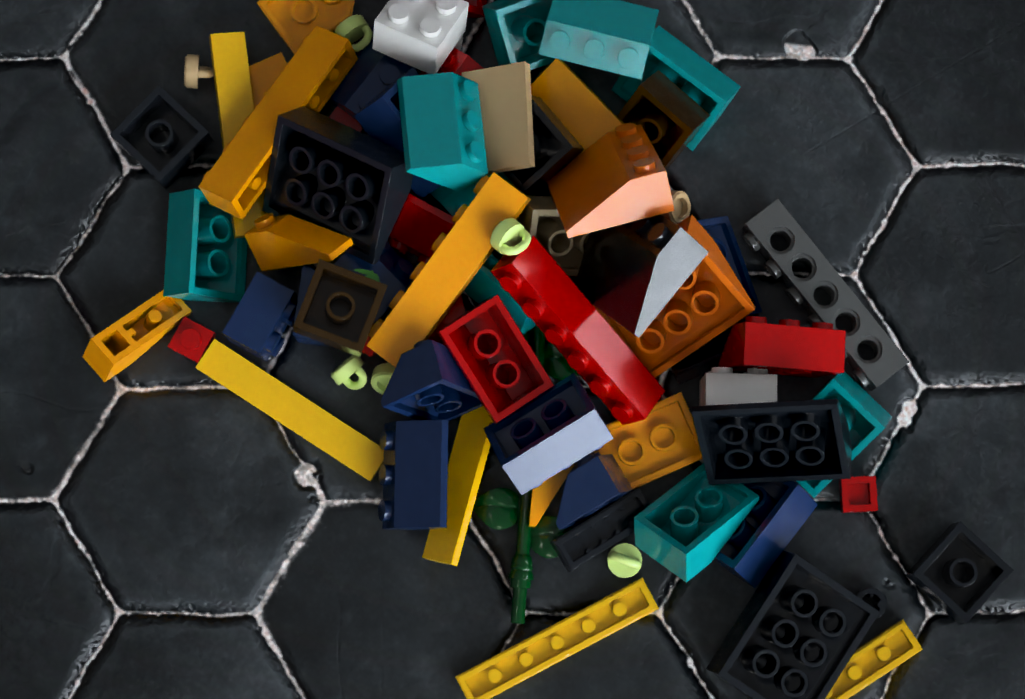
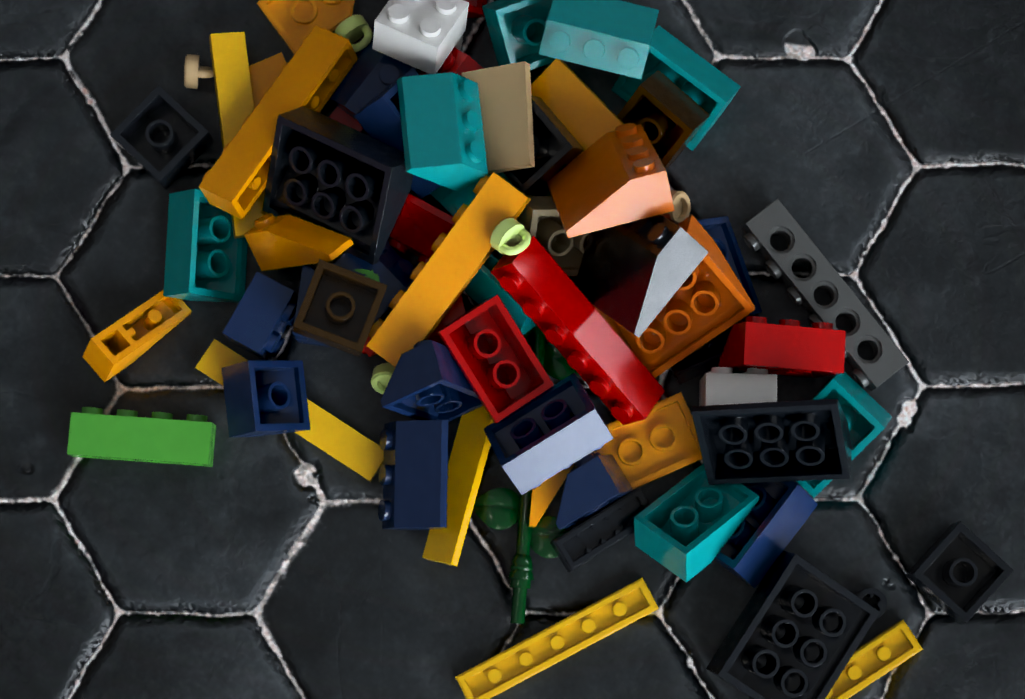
red plate [167,316,216,363] -> none
yellowish green tile [330,355,367,390] -> none
yellowish green tile [607,543,642,578] -> none
red plate [839,476,878,513] -> none
none -> bright green brick [67,407,216,467]
none -> dark blue slope [222,360,311,438]

